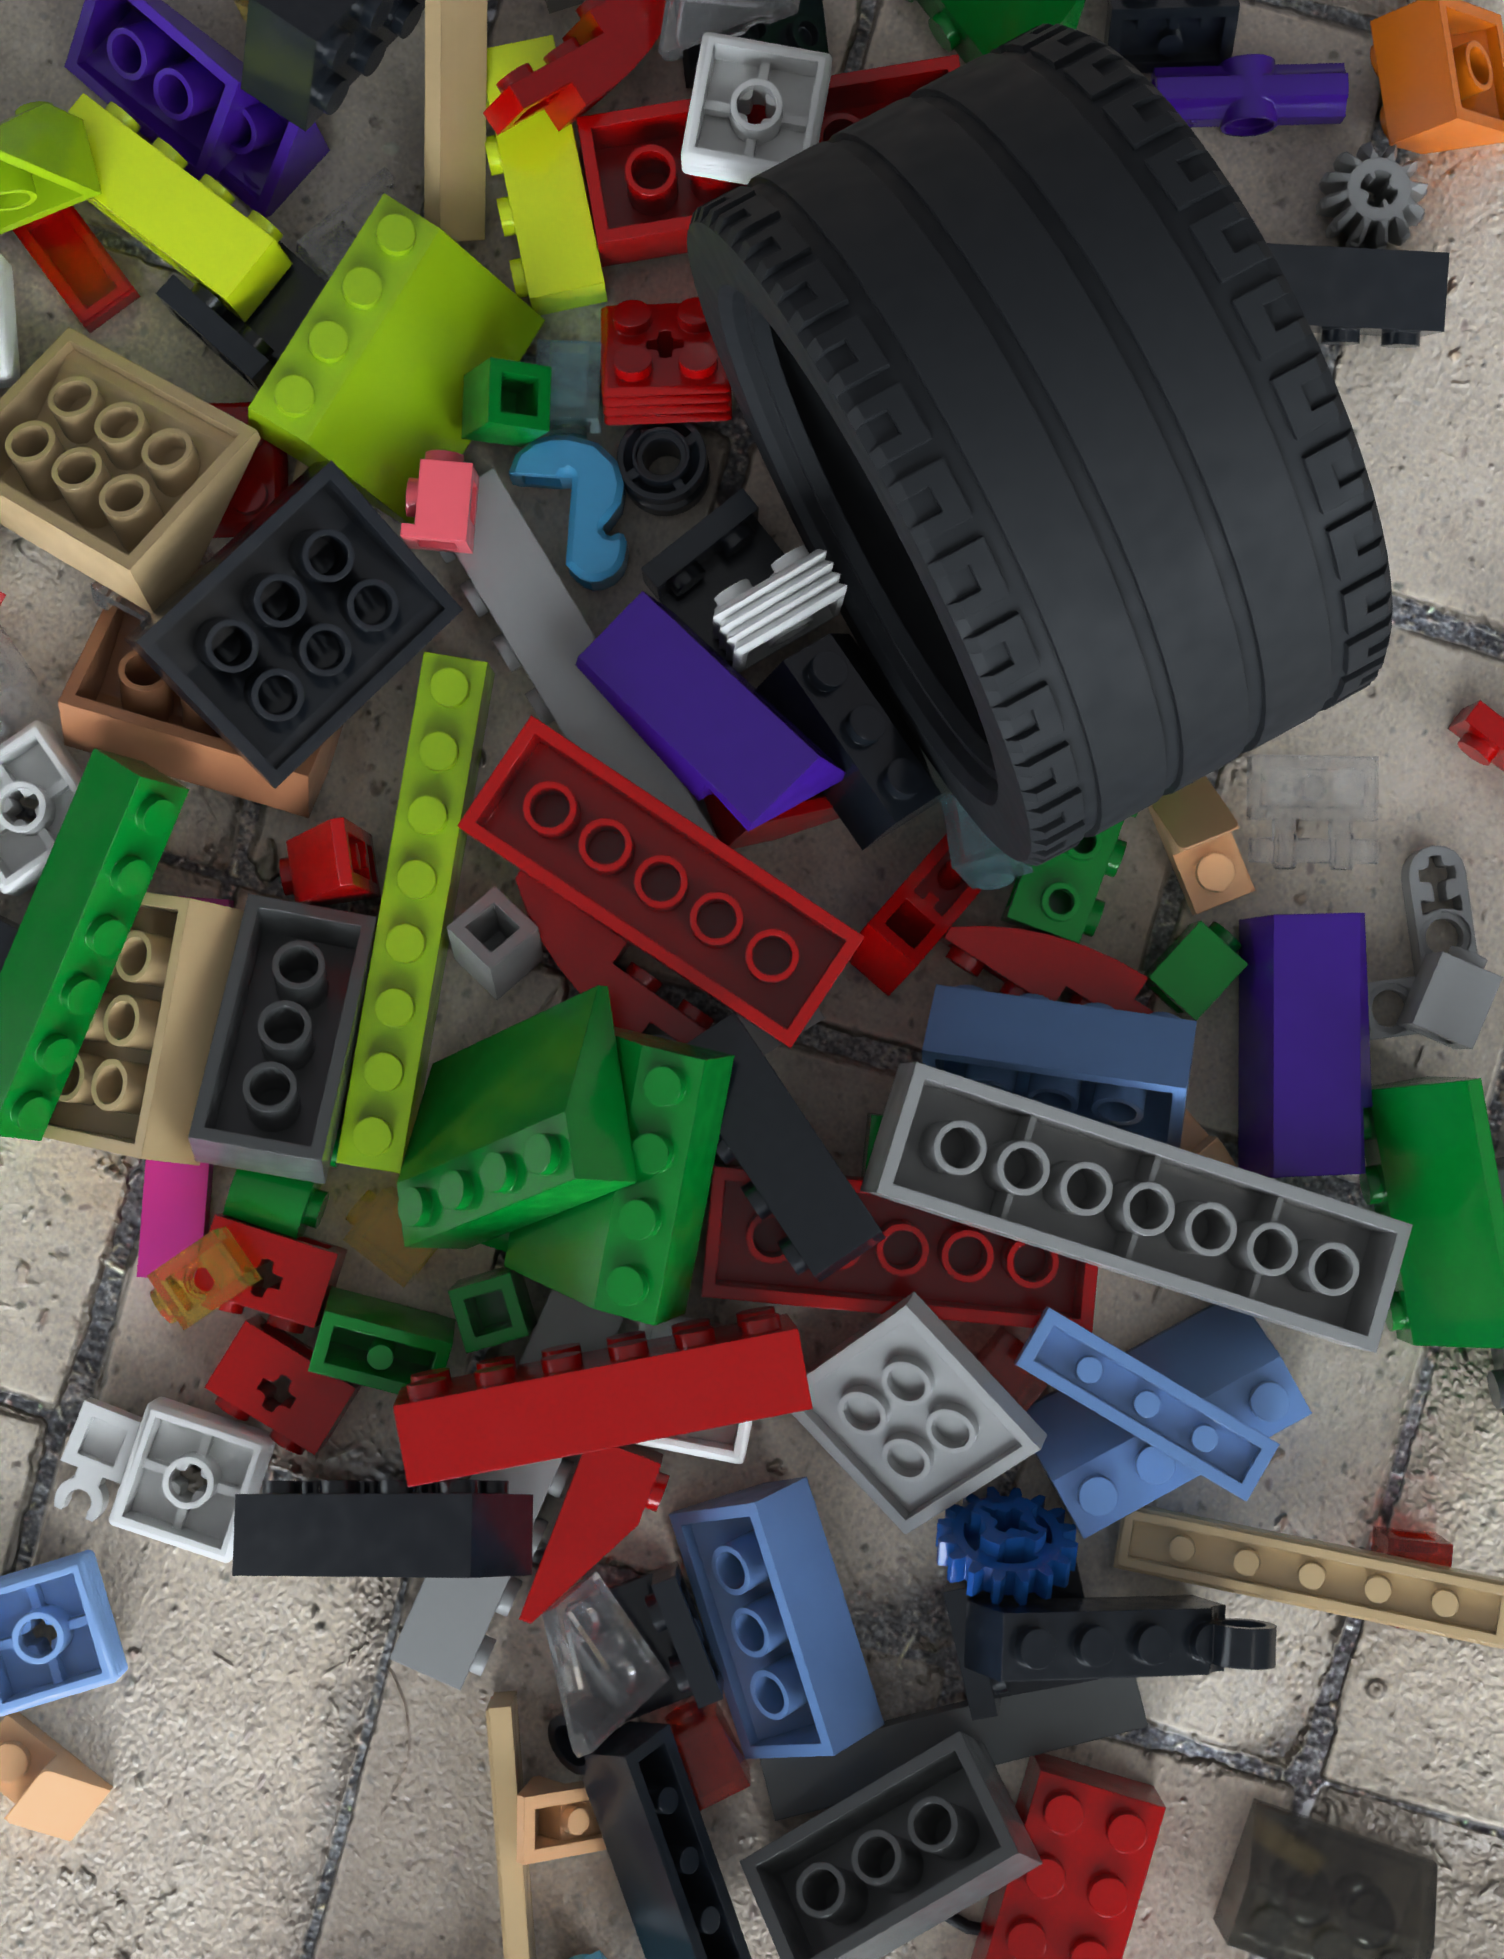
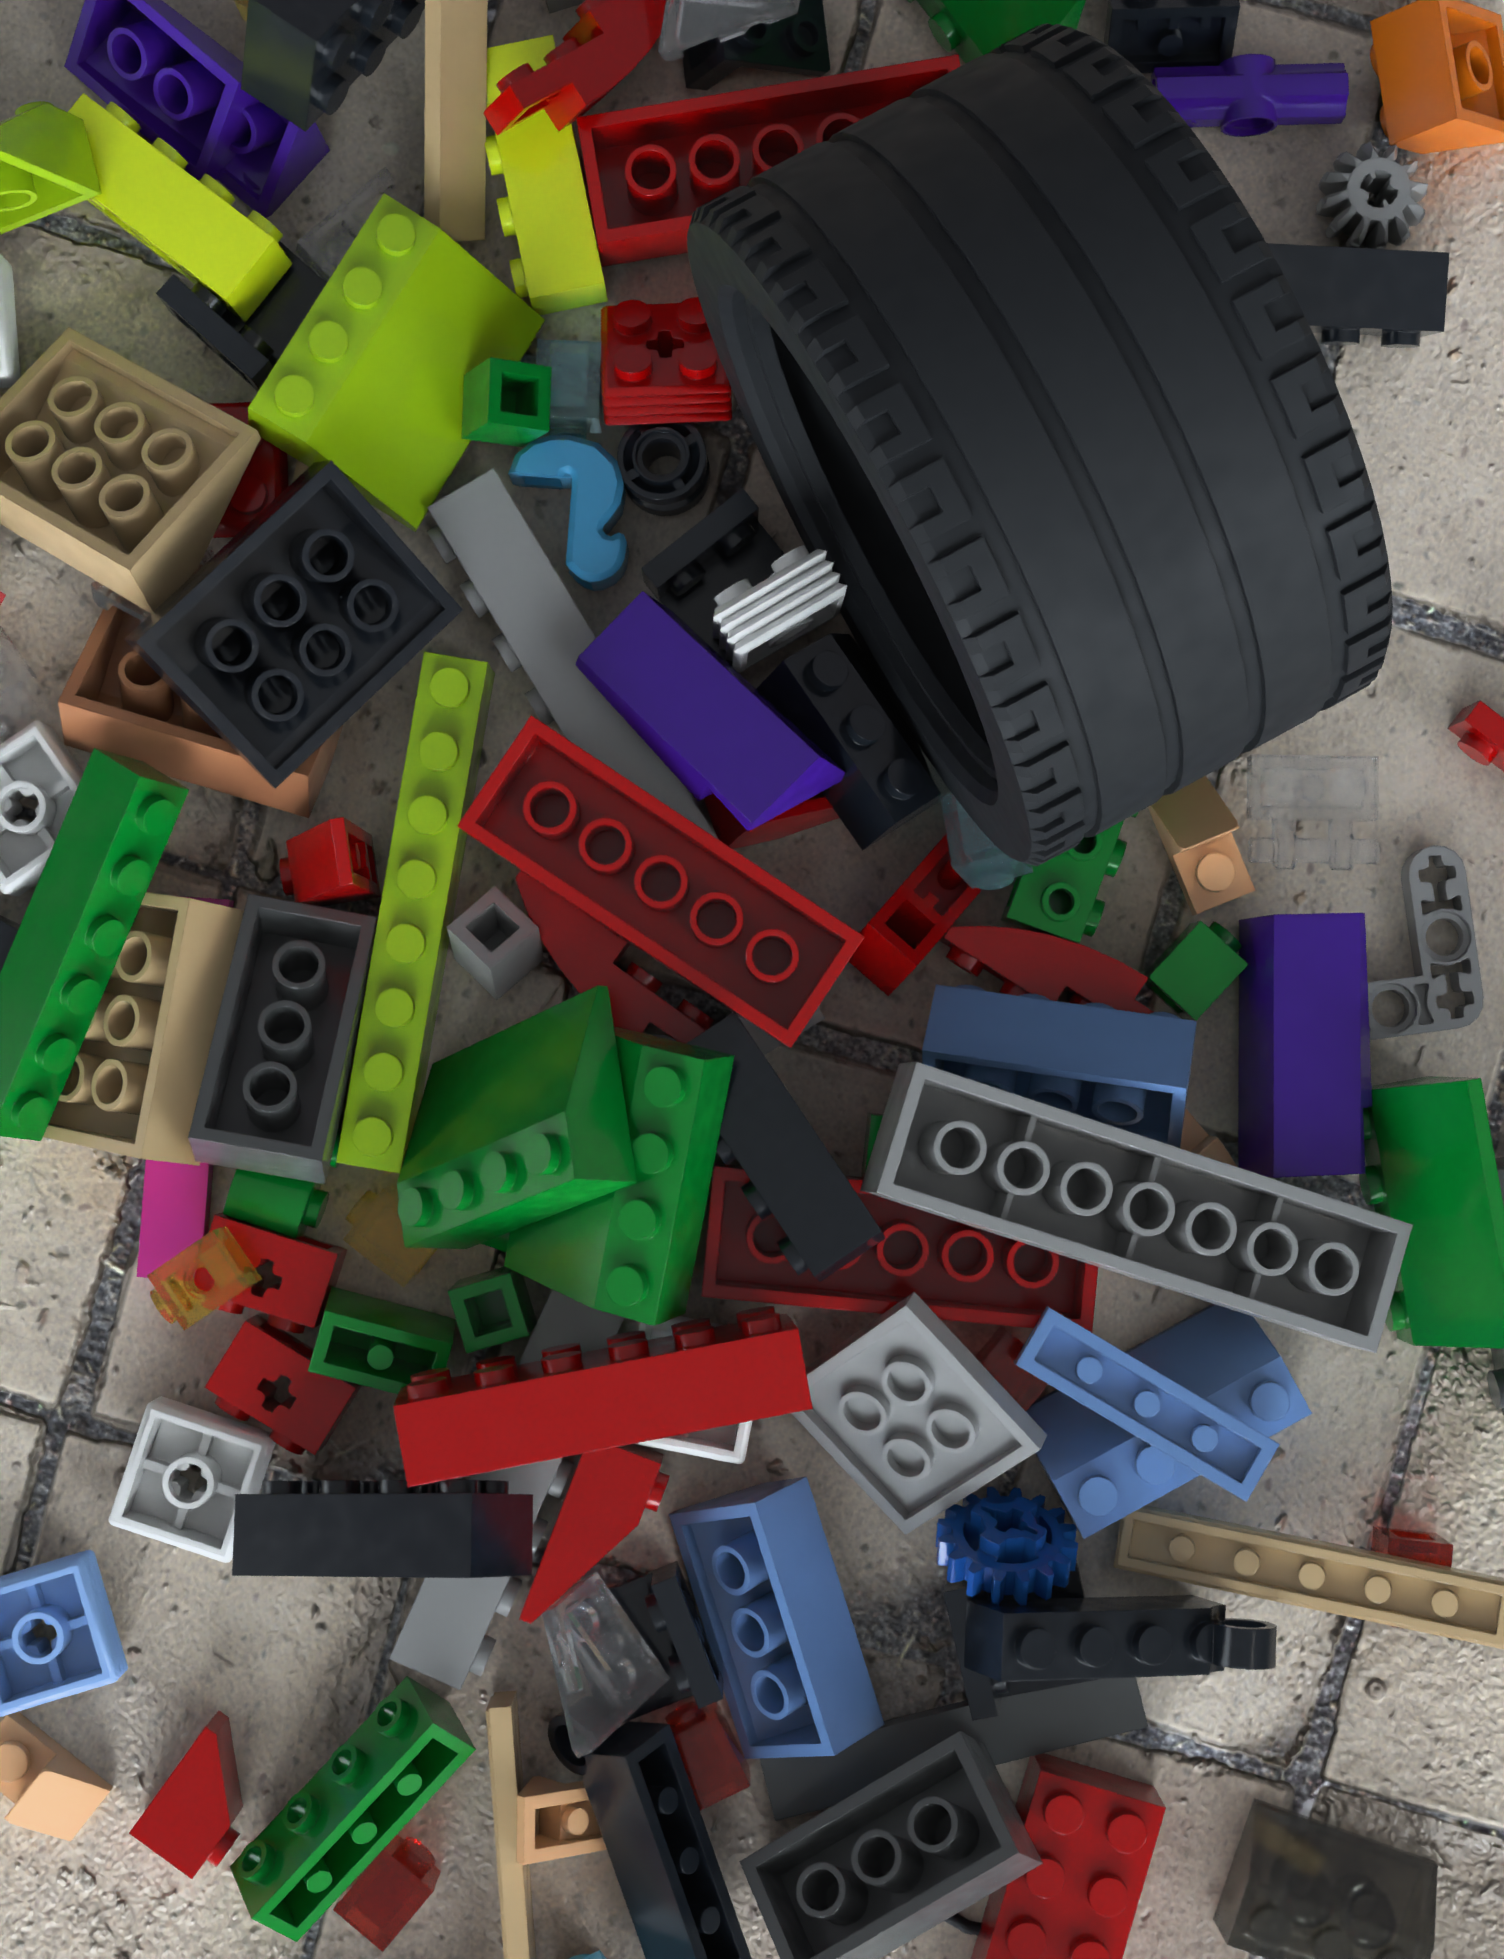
red tile [13,206,141,333] -> none
white plate [54,1397,143,1522] -> none
coral brick [400,450,480,554] -> none
white brick [681,32,832,185] -> none
light grey brick [1396,946,1503,1049] -> none
none -> red slope [129,1710,243,1879]
none -> green brick [230,1676,476,1942]
none -> clear red brick [333,1834,441,1952]

